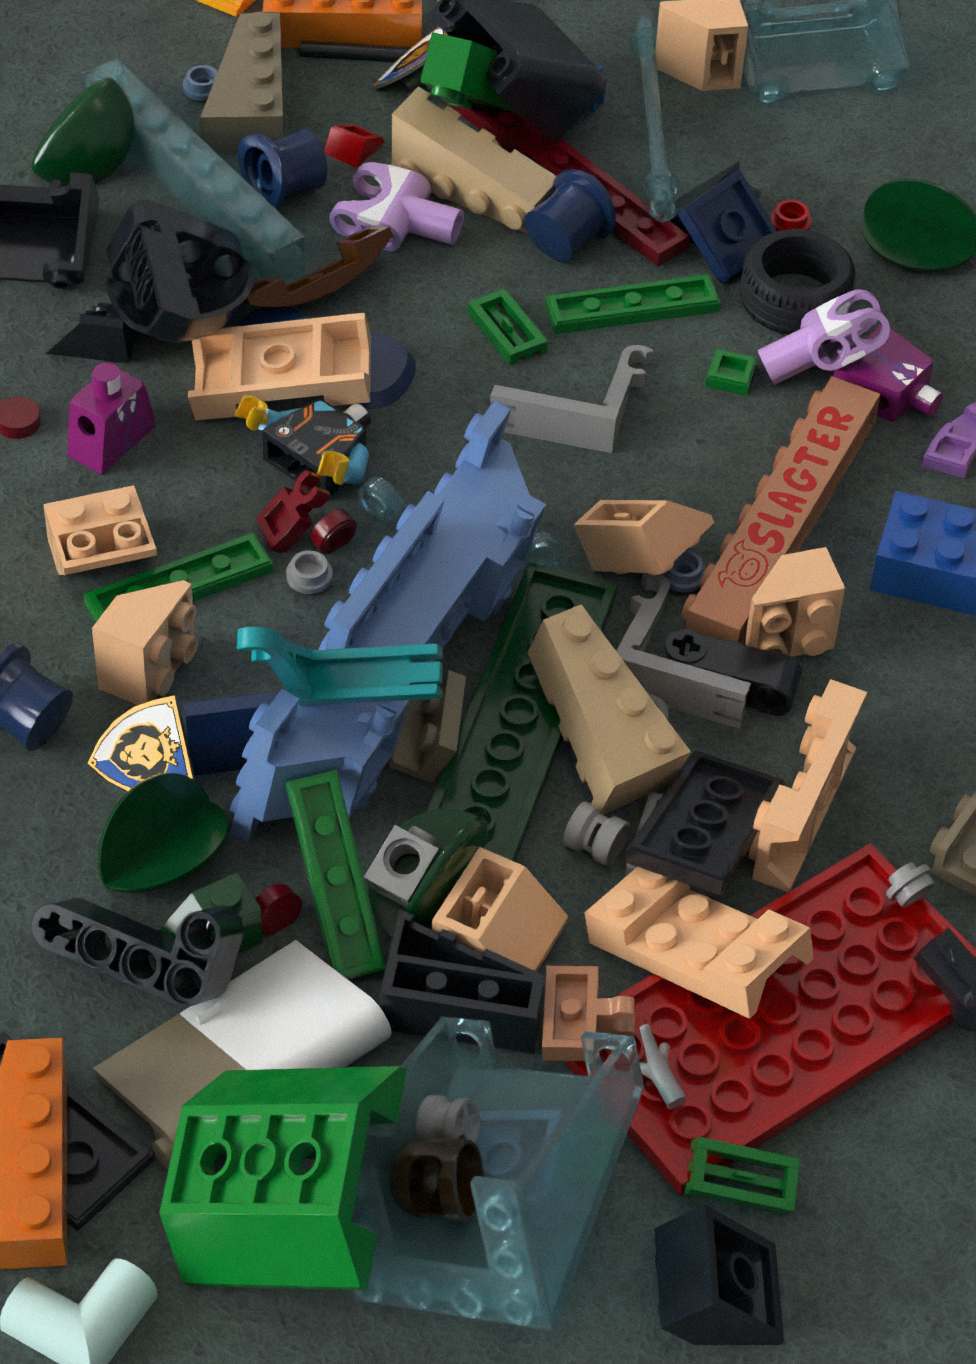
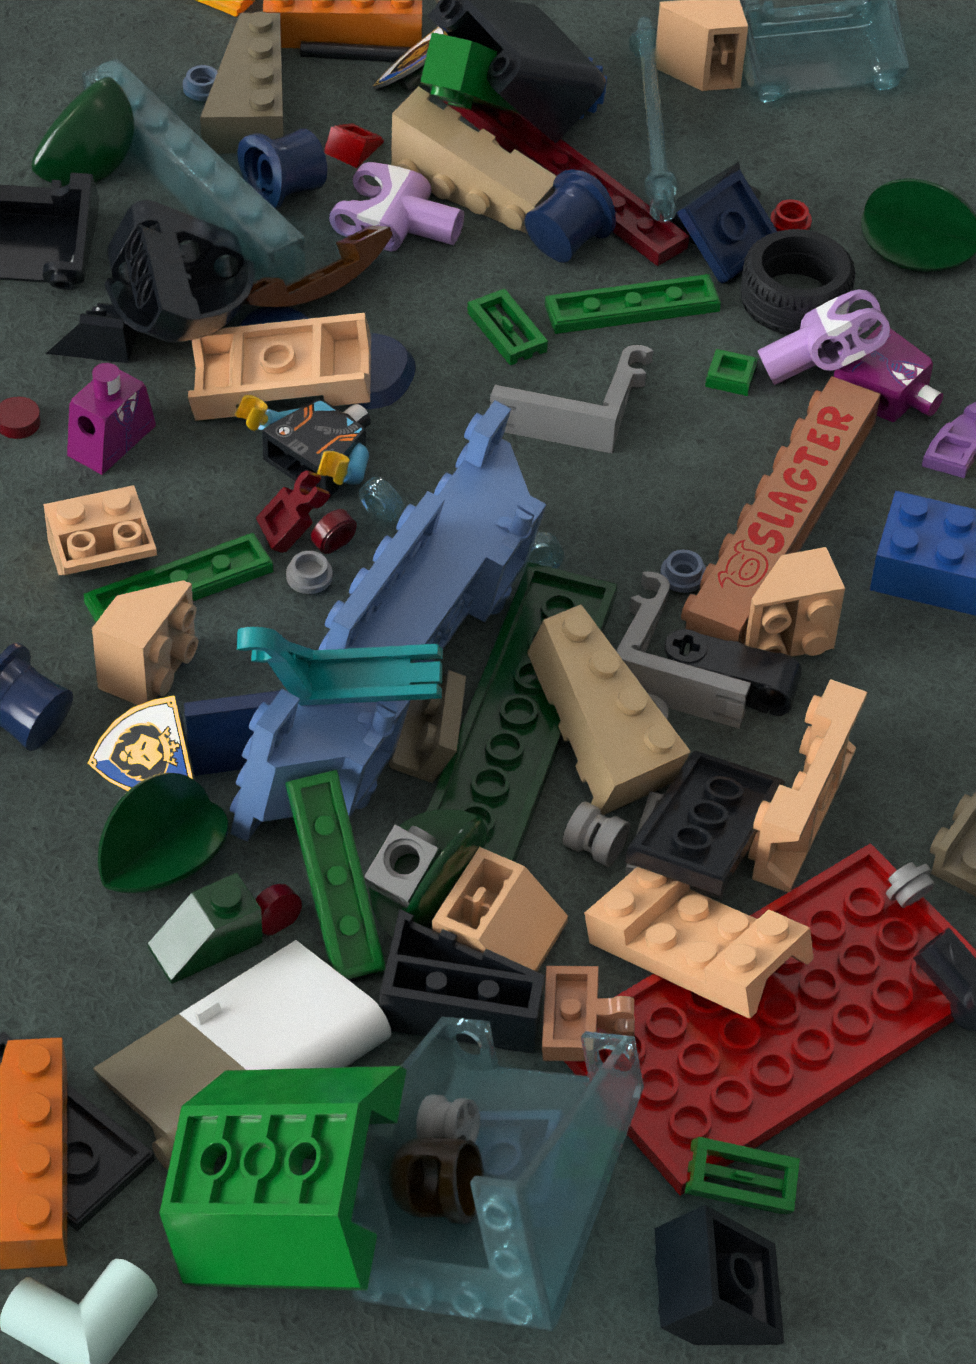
black beam [32,898,244,1007] -> none
light nougat slope [574,500,715,576] -> none
light grey bar [627,1024,687,1109] -> none

